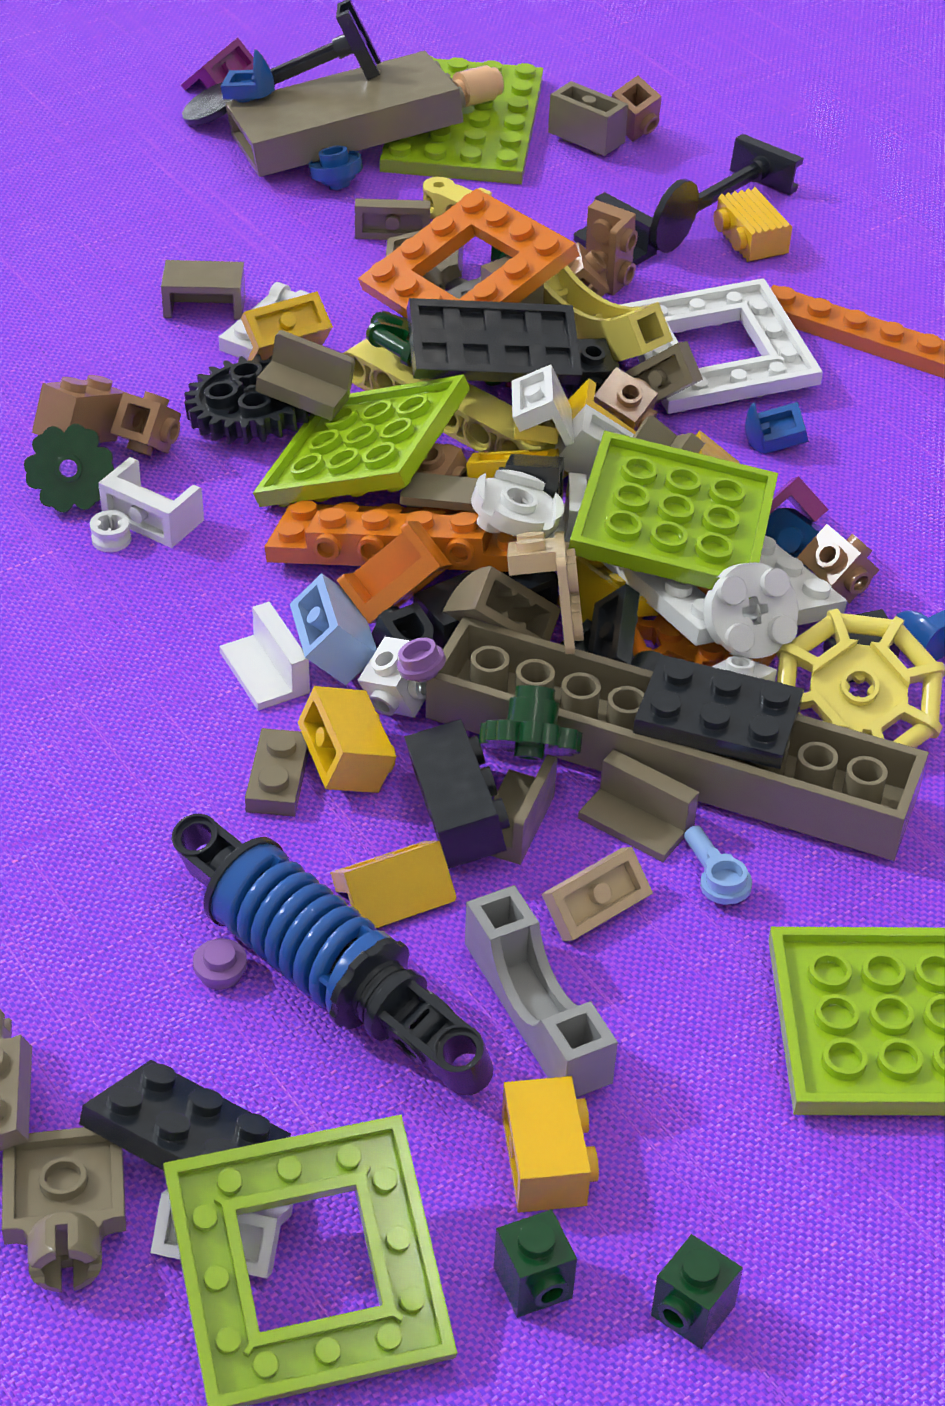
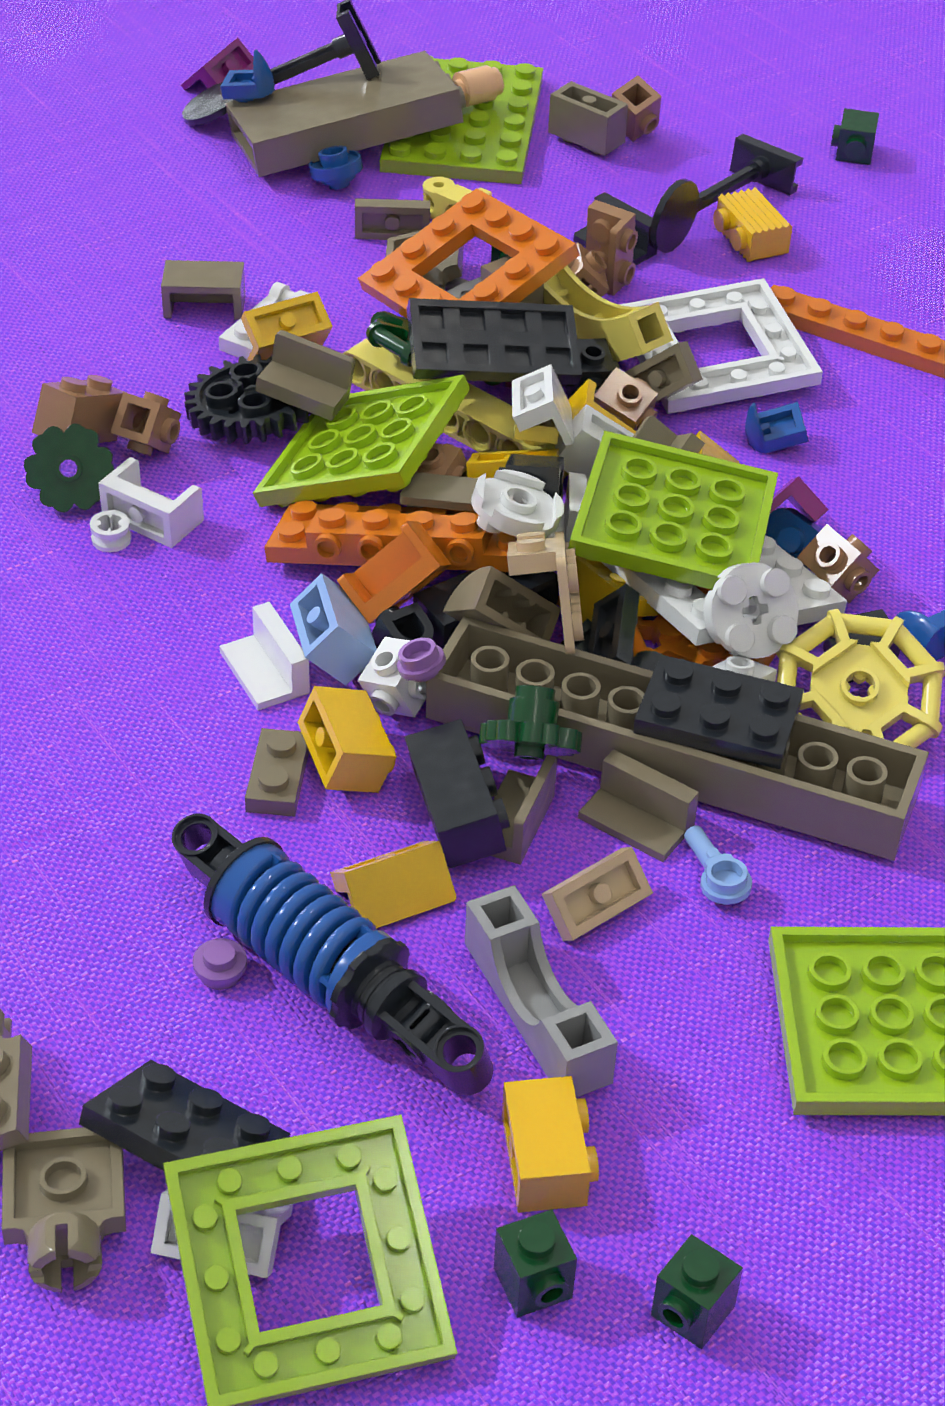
none -> brick [831,108,879,165]

